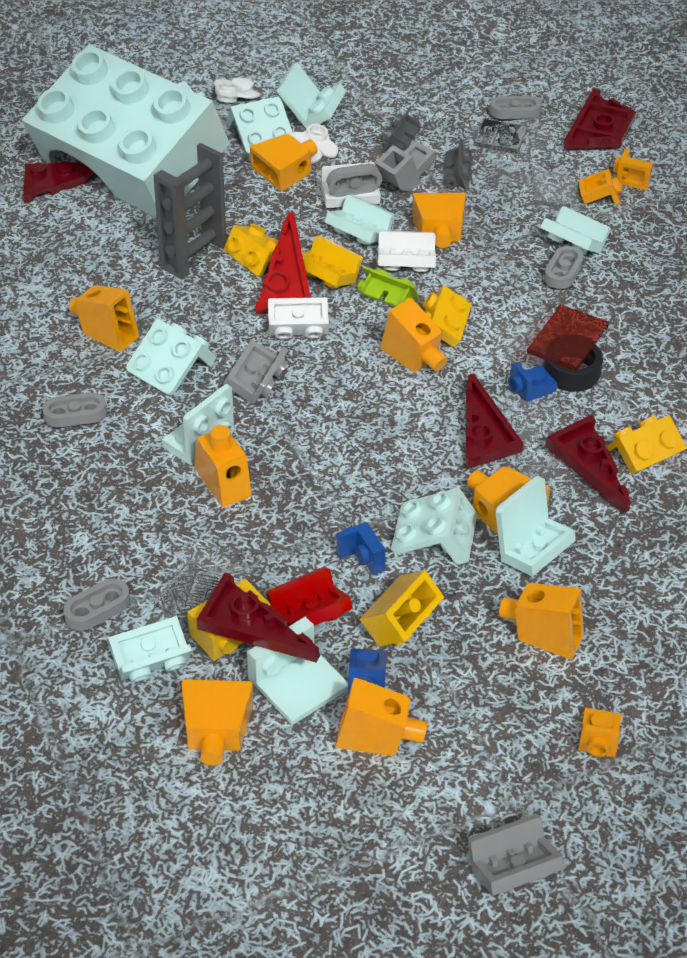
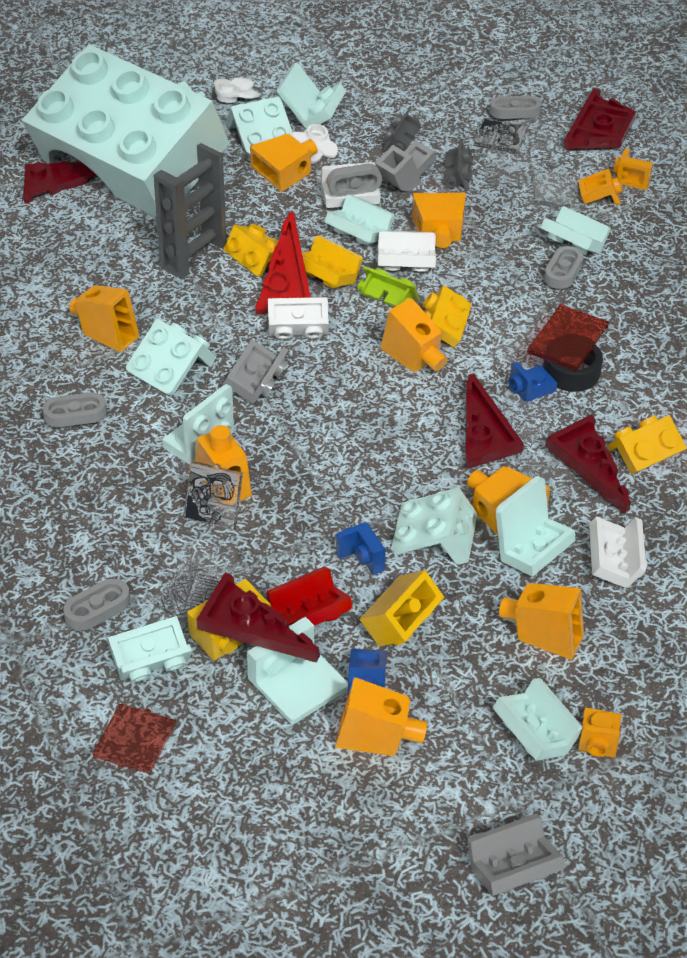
light orange torso [182,679,253,766] -> none
none -> clear red piece [93,703,176,774]
none -> piece [184,461,243,530]
none -> light aqua bracket [493,678,582,761]
none -> white bracket [589,516,647,588]

